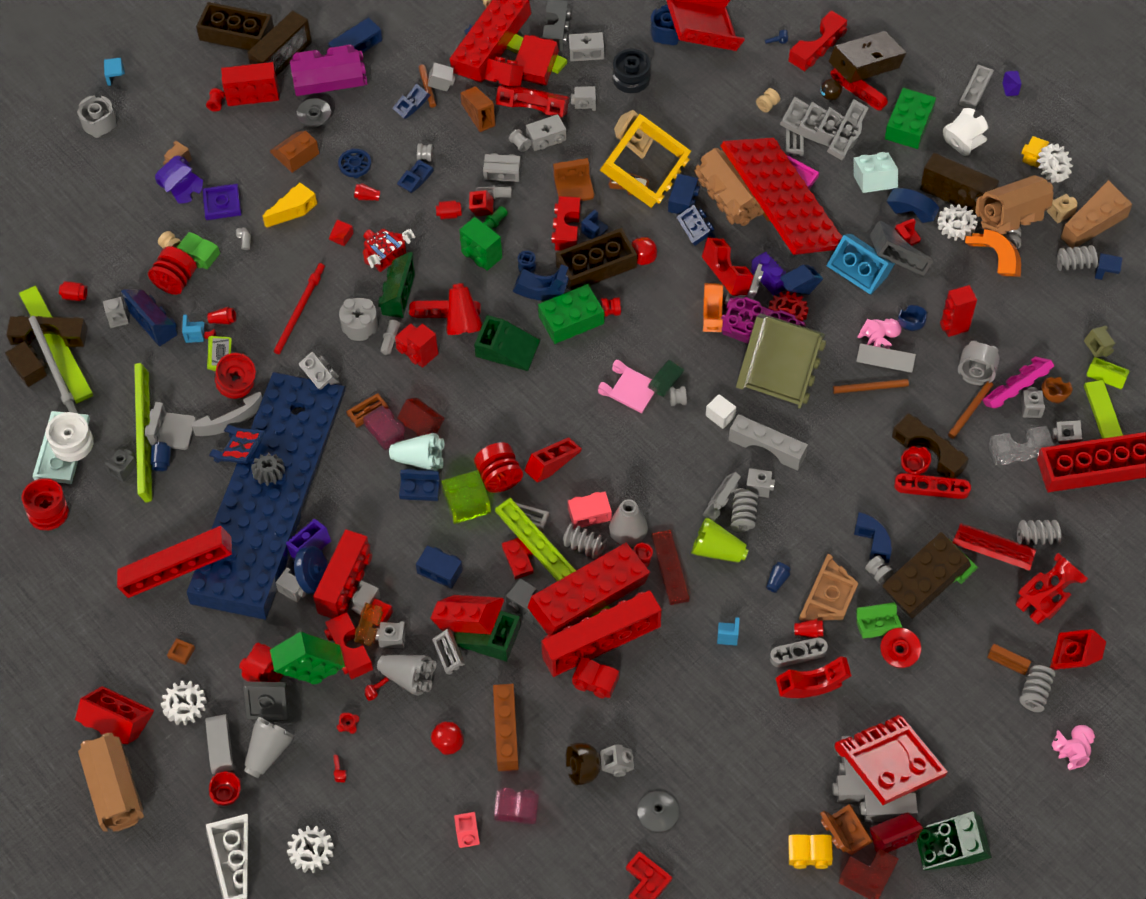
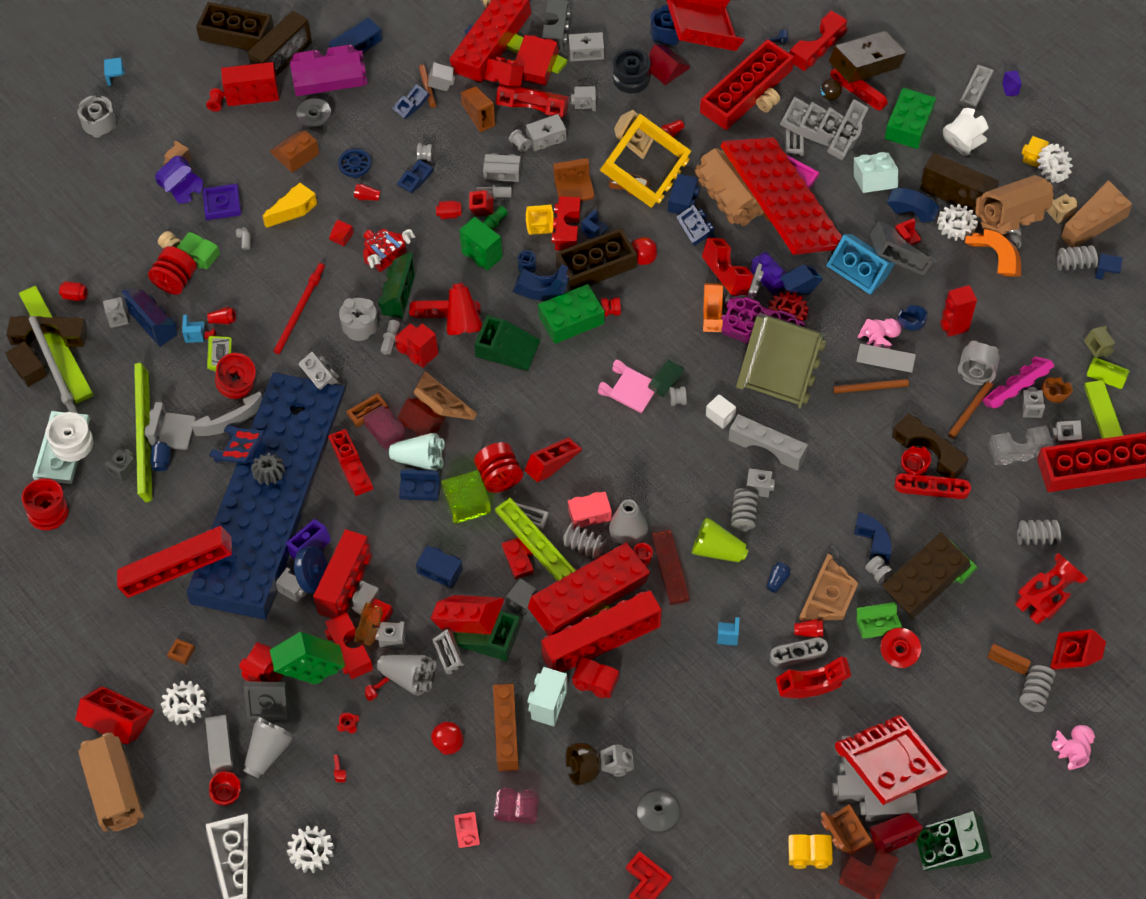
light grey hinge [703,472,741,521] -> none
red fence [952,523,1037,571] -> none
none -> red slope [328,429,373,497]
none -> medium nougat wing [413,372,478,420]
none -> yellow piece [526,205,554,235]
none -> light aqua brick [528,667,568,726]
none -> dark red slope [647,44,690,86]
none -> red cone [661,120,684,138]
none -> red brick [700,39,794,131]

